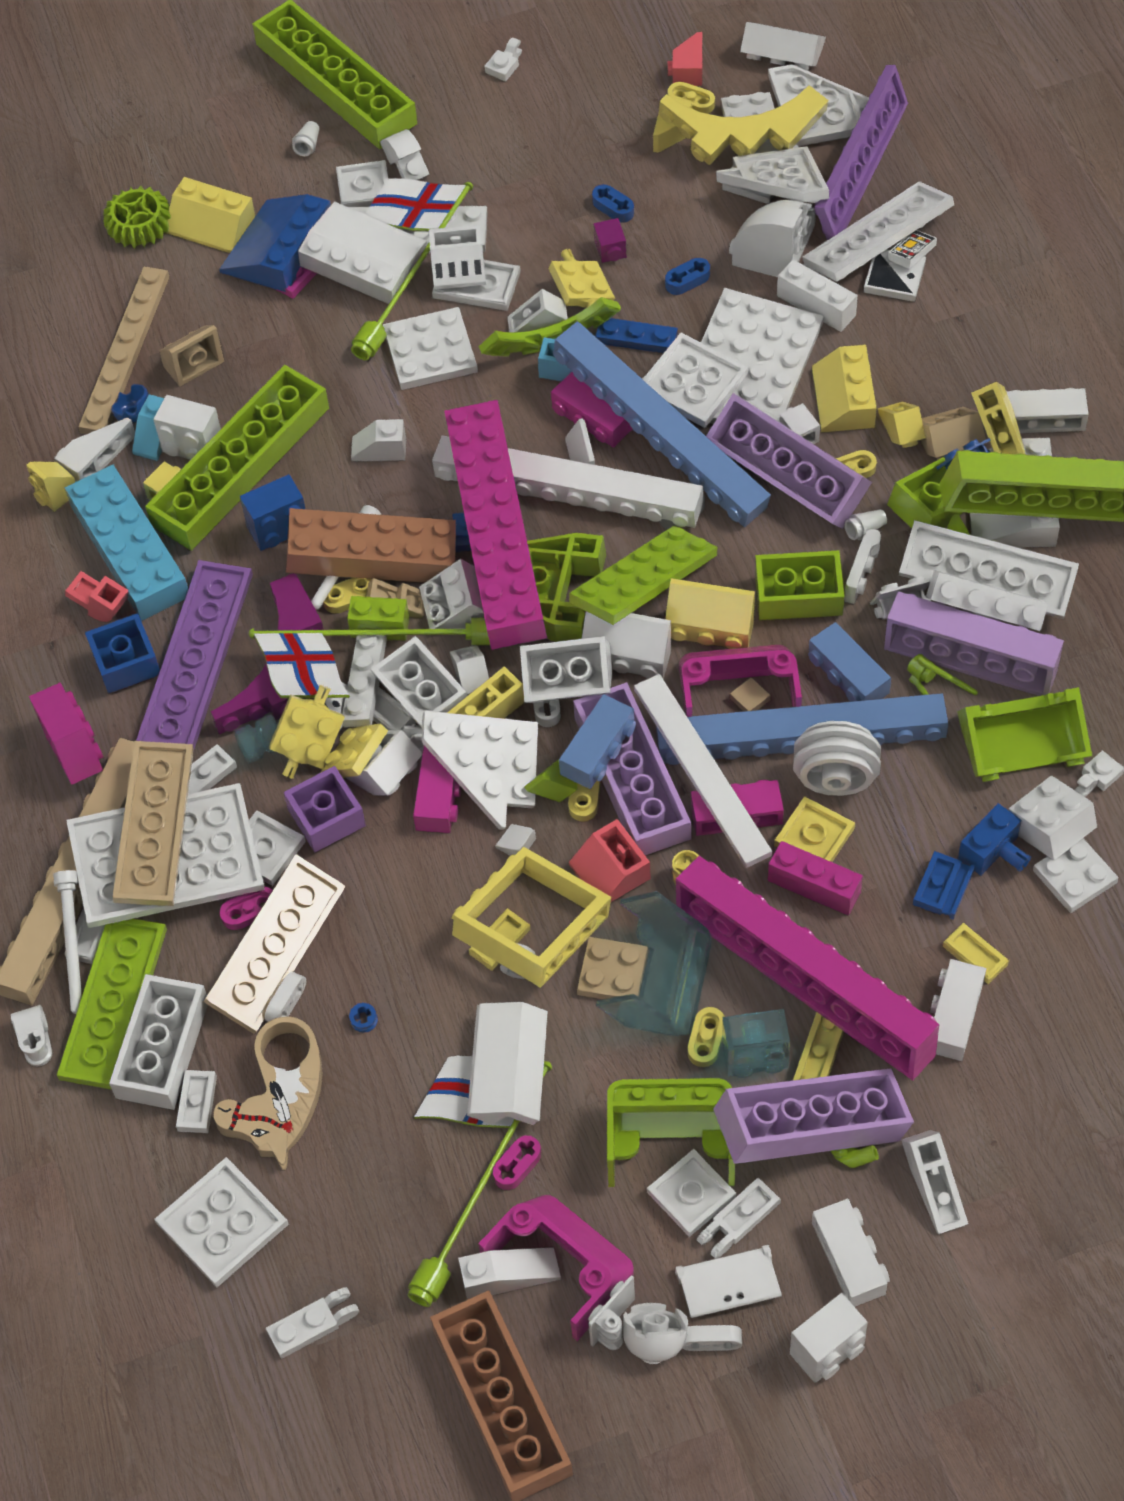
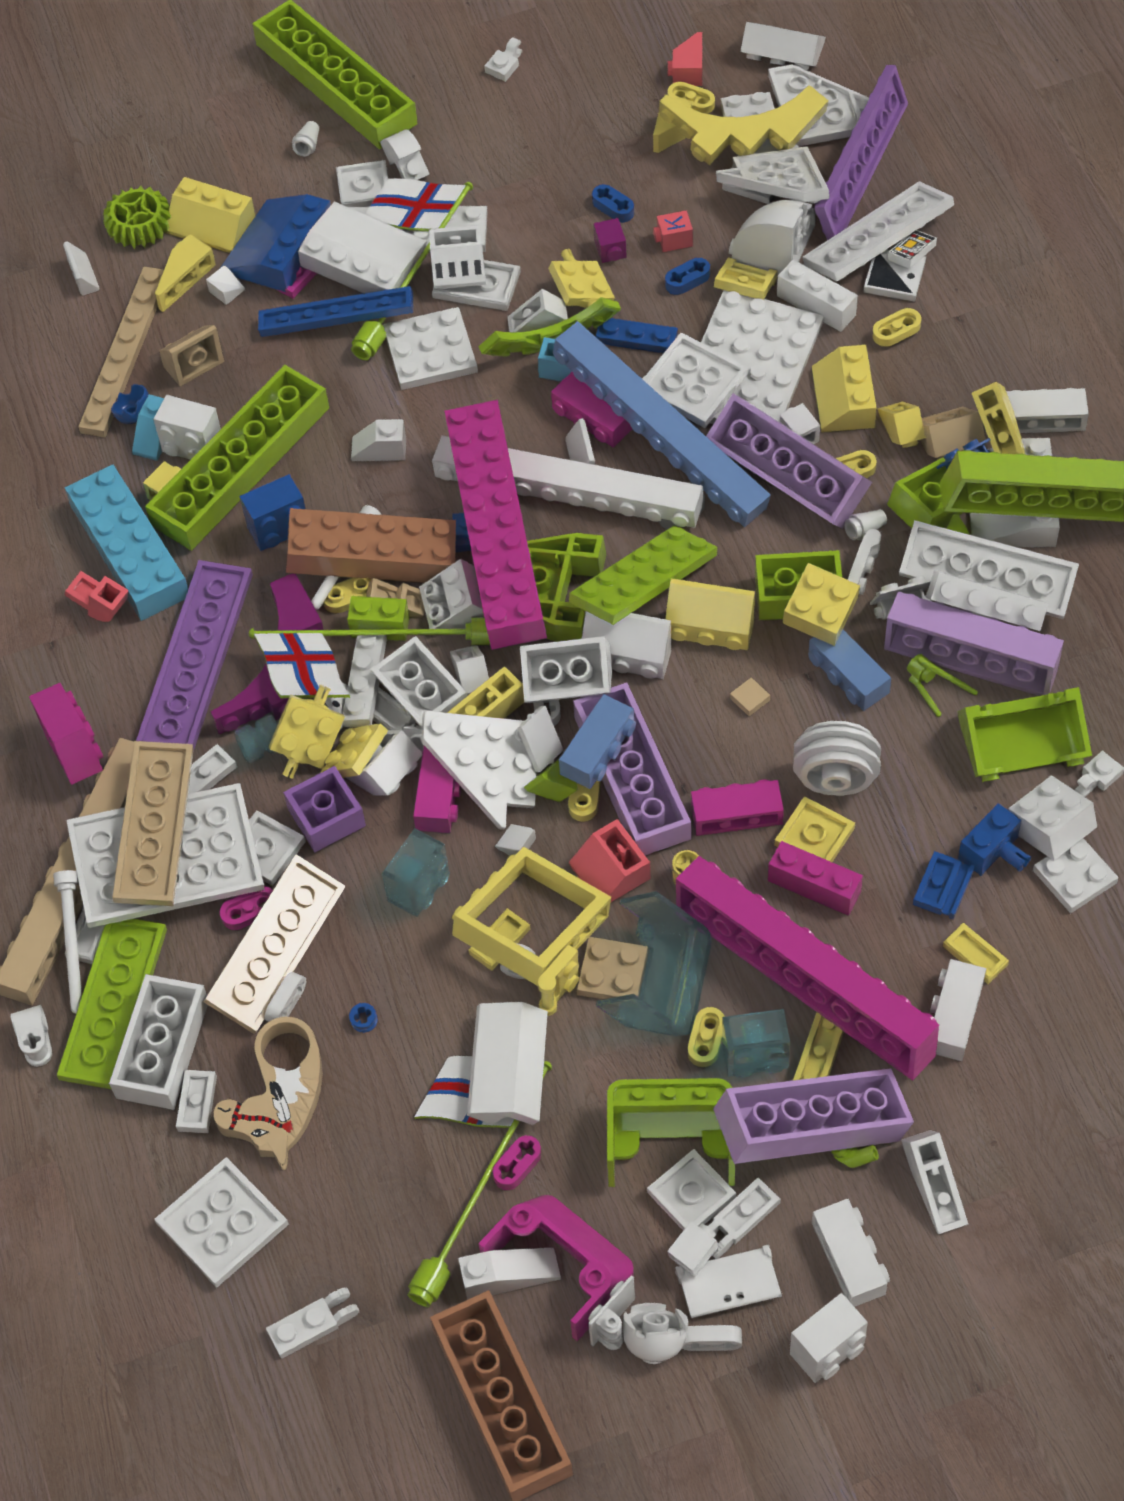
light yellow slope [26,462,75,512] -> none
white slope [54,418,135,482] -> none
blue brick [85,613,160,694] -> none
white tile [634,674,772,868] -> none
medium blue brick [656,693,948,765] -> none
dark pink windscreen [679,645,802,717] -> none
none -> white slope [63,241,100,296]
none -> light yellow slope [155,234,216,312]
none -> white slope [206,266,245,305]
none -> blue plate [258,286,413,337]
none -> clear light blue brick [382,828,450,917]
none -> white piece [517,706,563,772]
none -> light yellow plate [538,944,579,1016]
none -> coral brick [653,210,693,252]
none -> white brick [667,1221,718,1277]
none -> light yellow plate [714,257,778,300]
none -> light yellow brick [783,563,860,646]
none -> light yellow plate [872,308,921,347]

